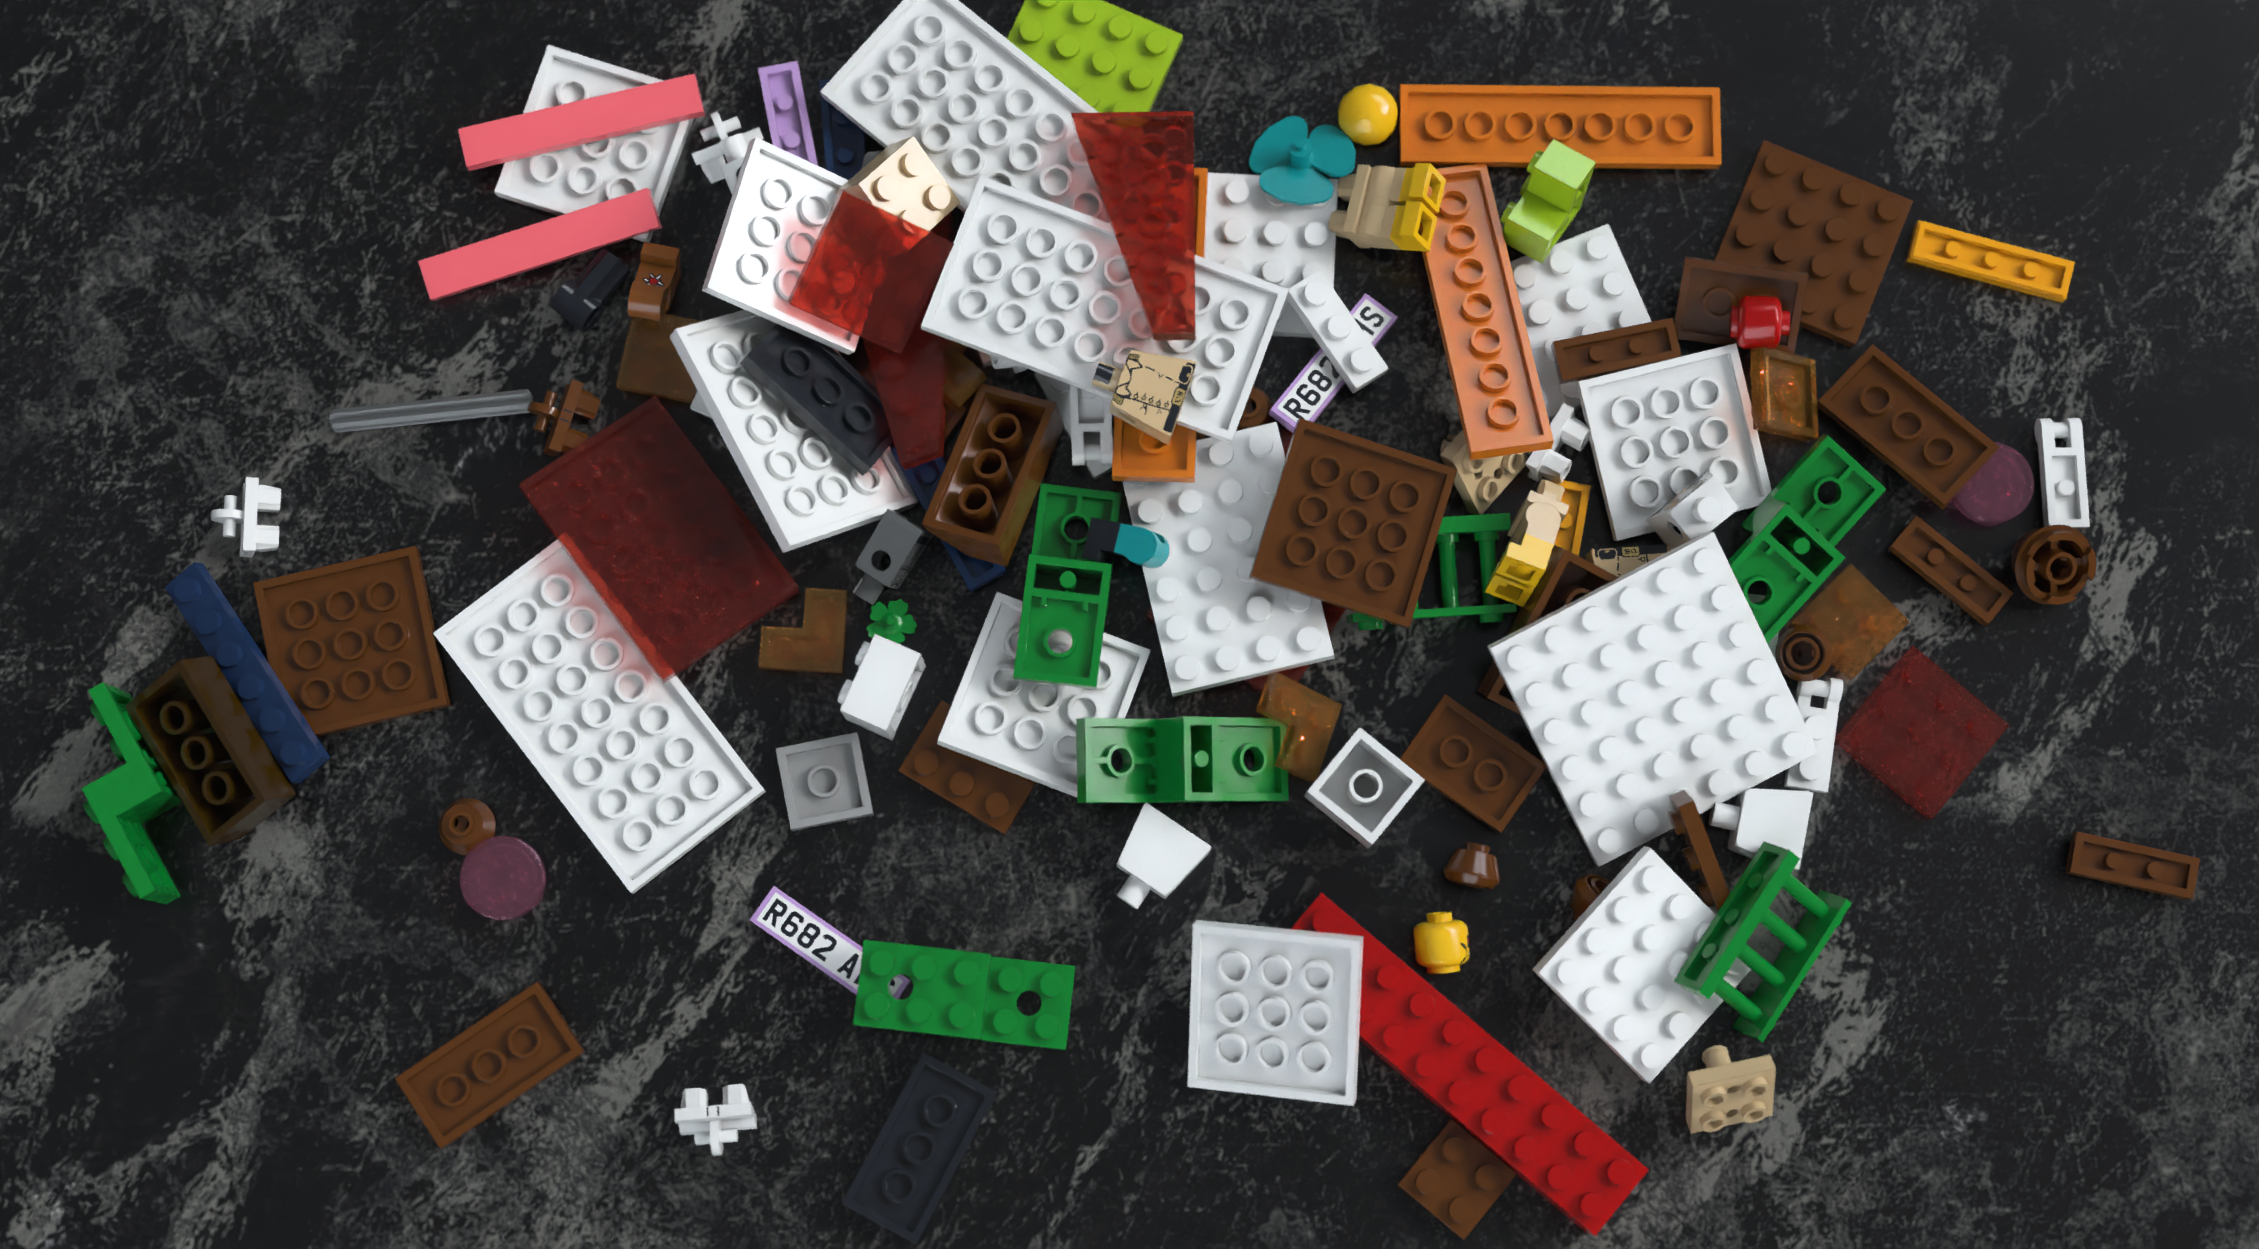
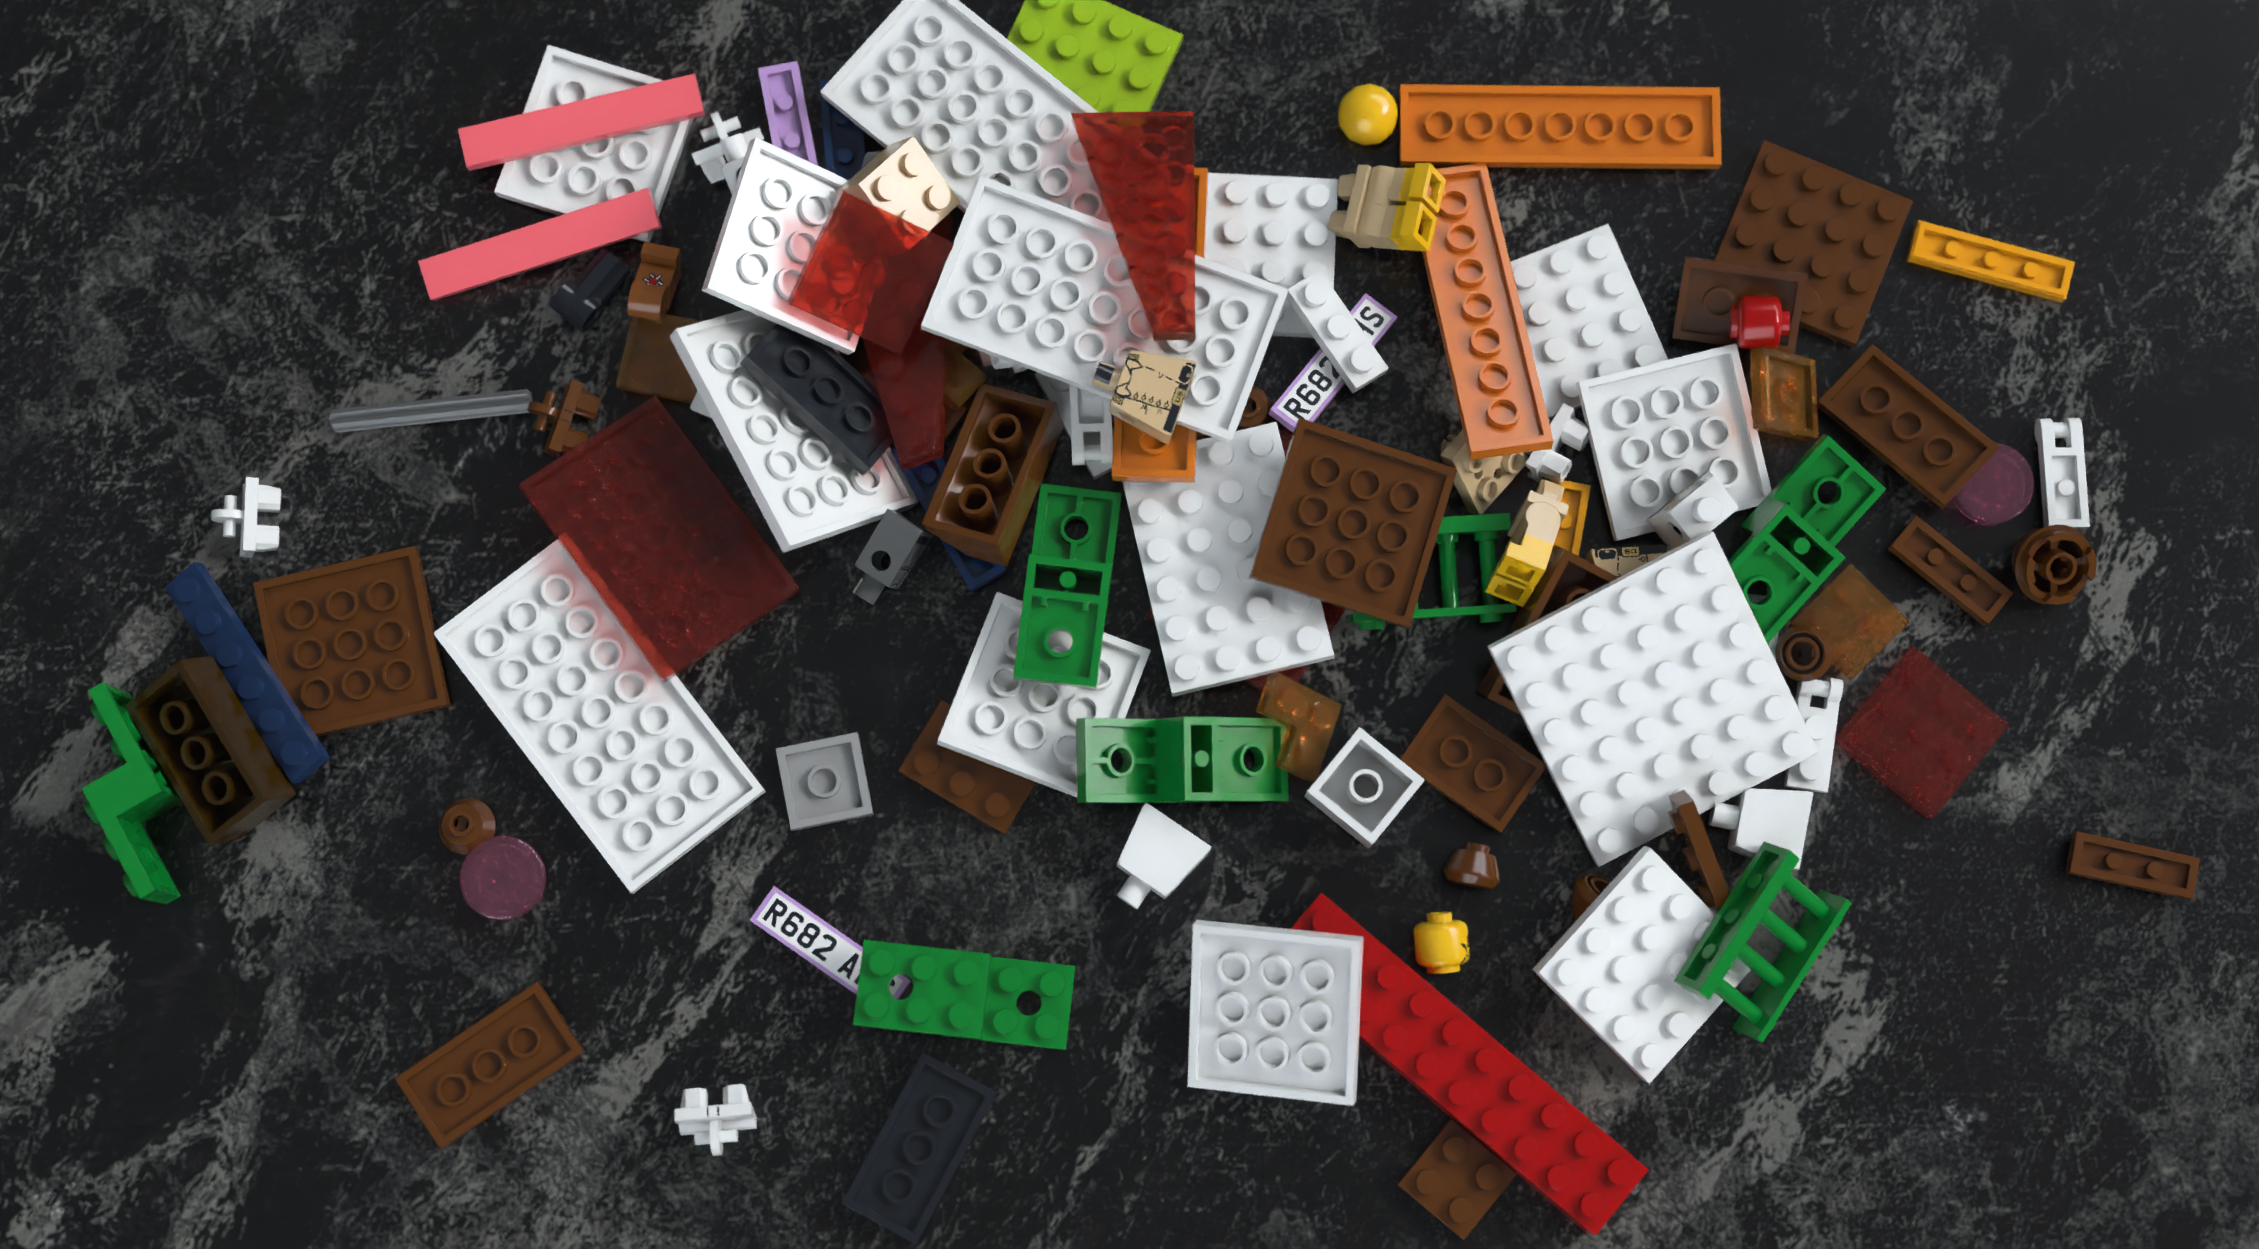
clear orange plate [758,588,848,674] -> none
white brick [838,634,926,740] -> none
green plant [866,599,917,645] -> none
leg [1082,517,1170,568] -> none
teal piece [1249,116,1356,206] -> none
lime brick [1500,139,1596,264] -> none
reddish brown plate [1551,318,1682,384] -> none
tan plate [1686,1045,1776,1134] -> none

